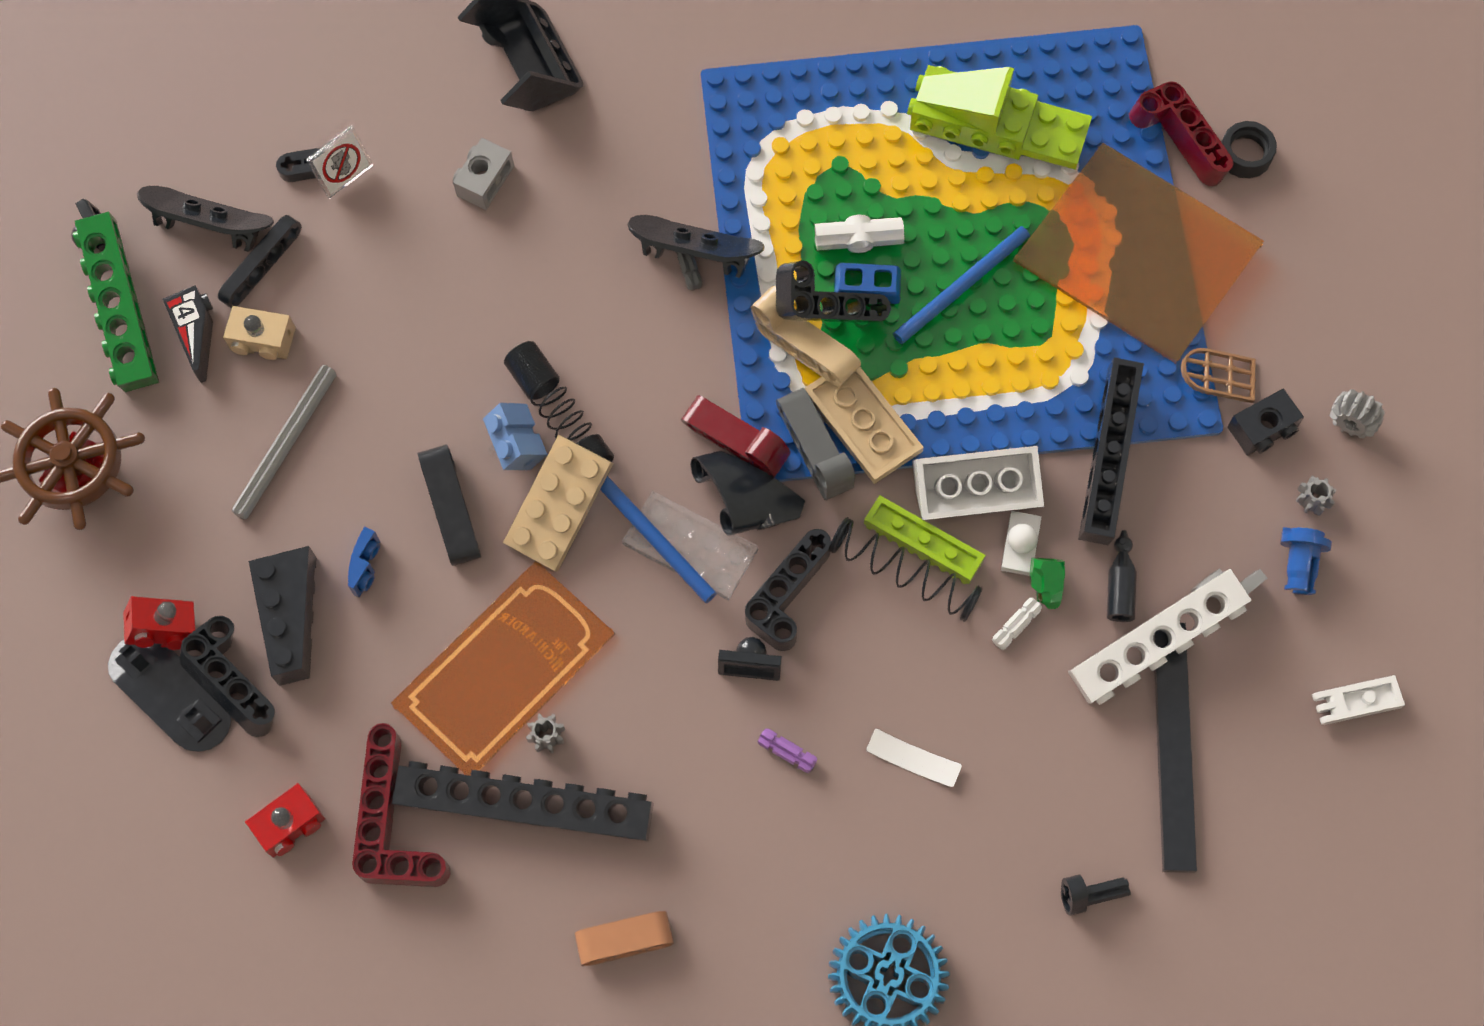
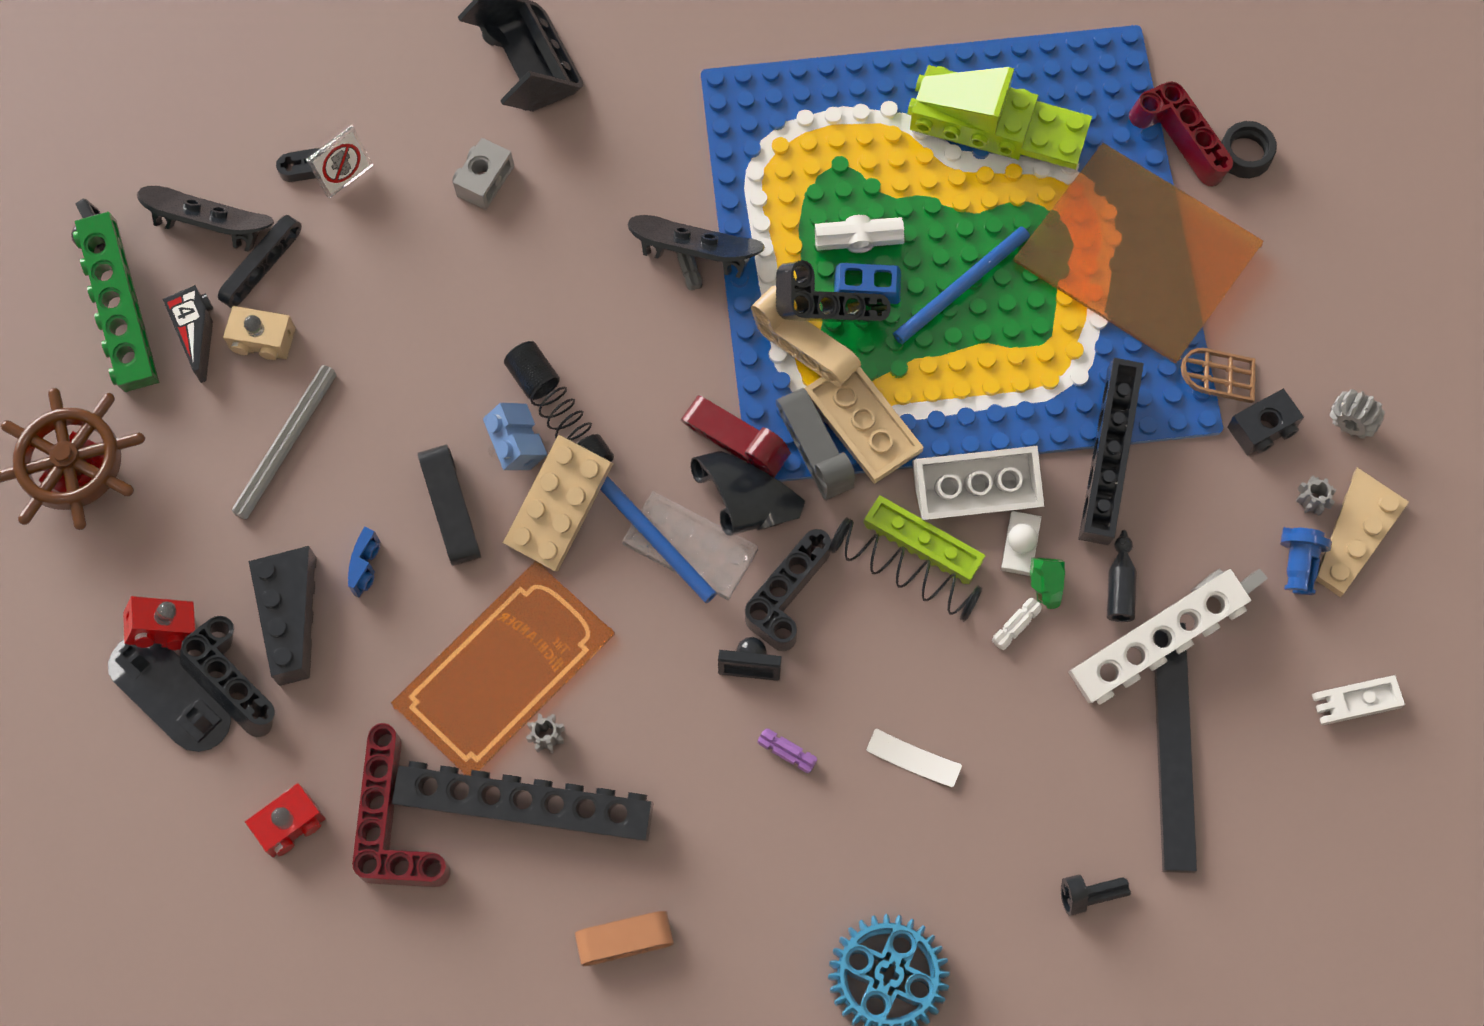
none -> tan wing [1316,467,1409,597]

